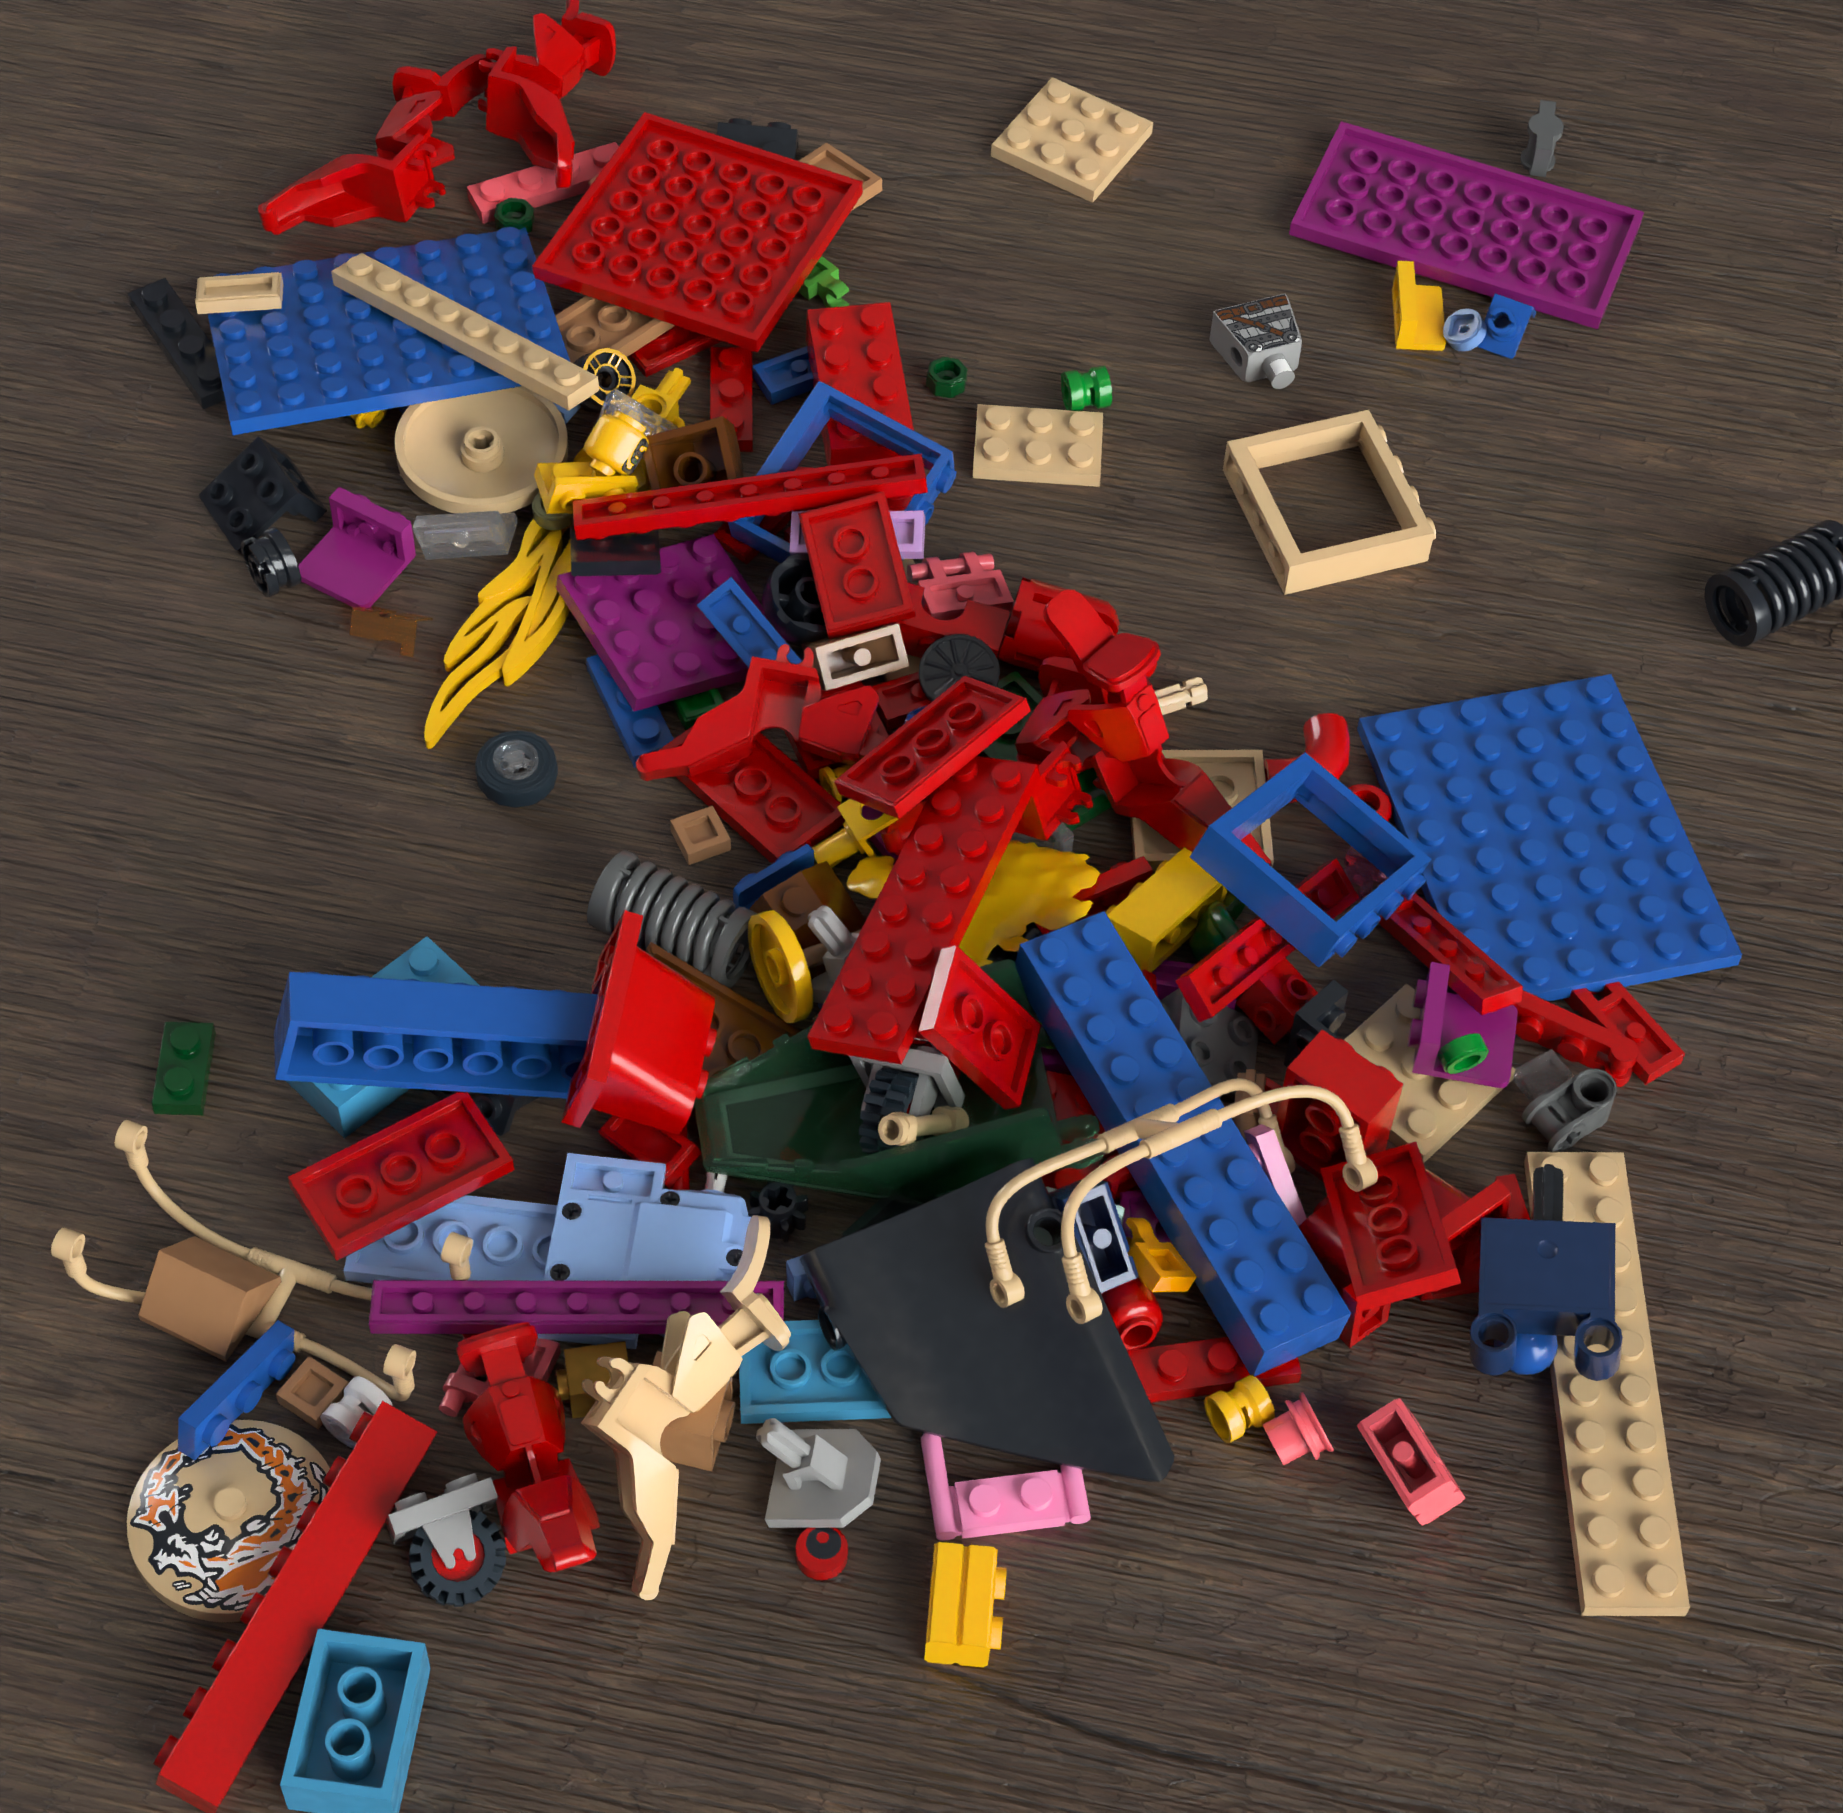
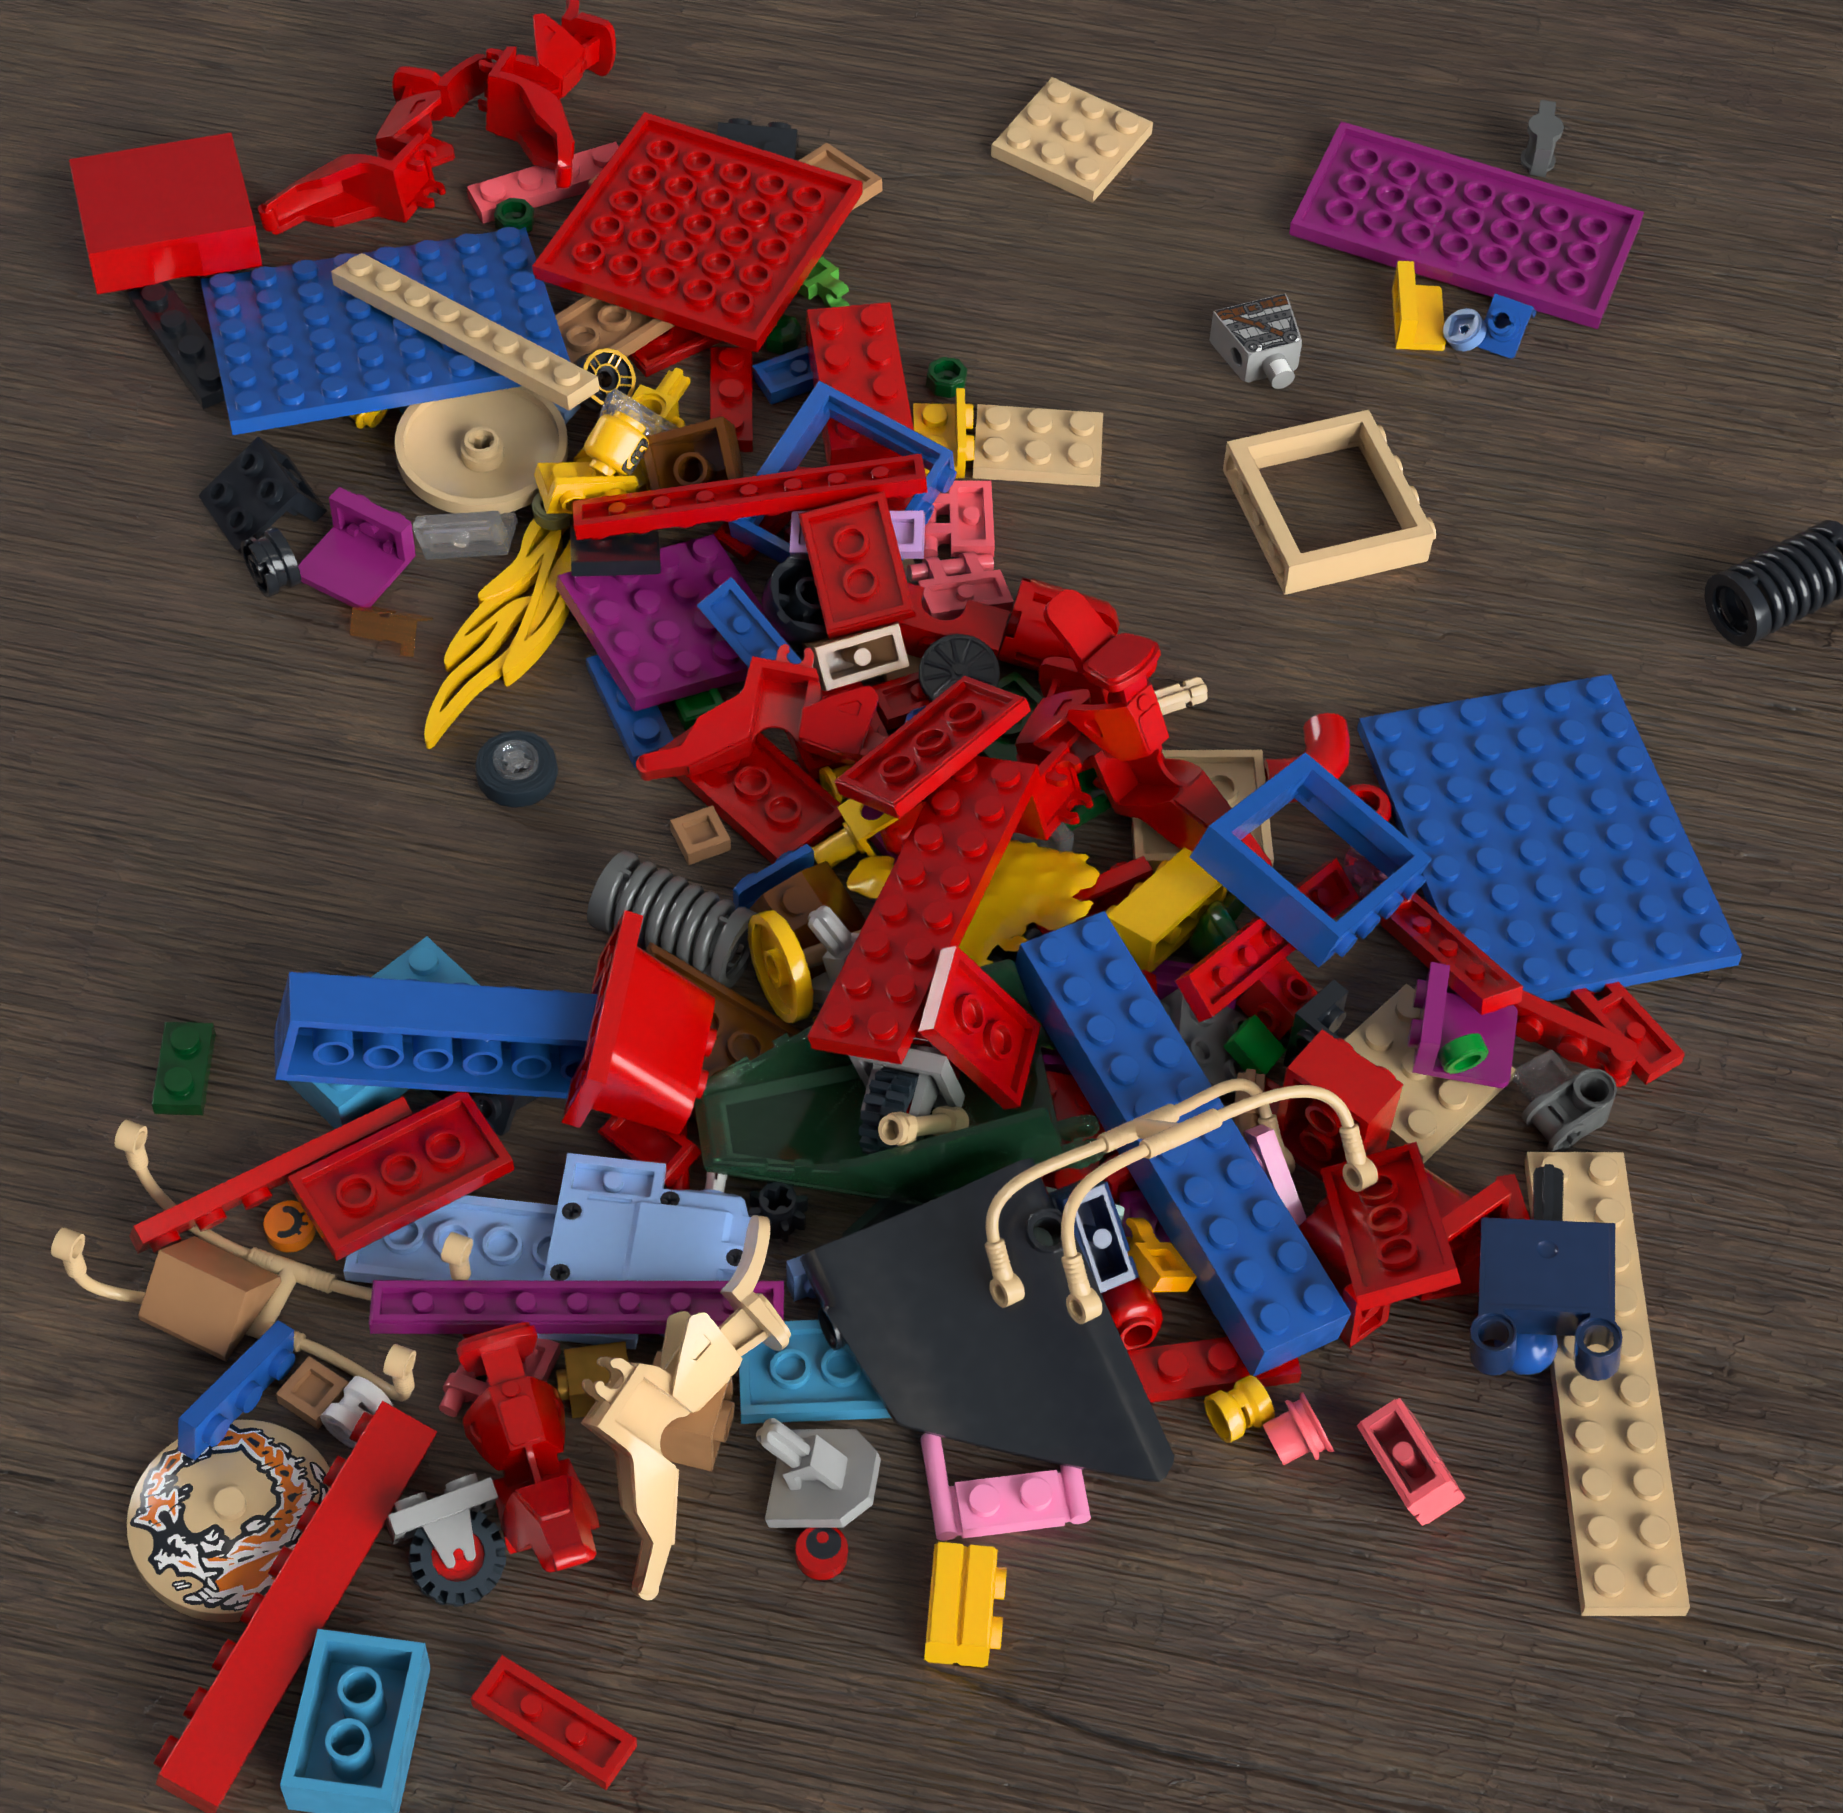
tan tile [195,272,284,314] -> none
green wheel [1061,366,1112,411] -> none
none -> red tile [69,132,263,294]
none -> red plate [129,1096,413,1254]
none -> orange tile [264,1200,316,1253]
none -> red plate [470,1655,637,1790]
none -> dark green tile [763,314,802,355]
none -> yellow bracket [913,388,974,478]
none -> coral plate [924,481,995,558]
none -> green tile [1223,1014,1286,1075]

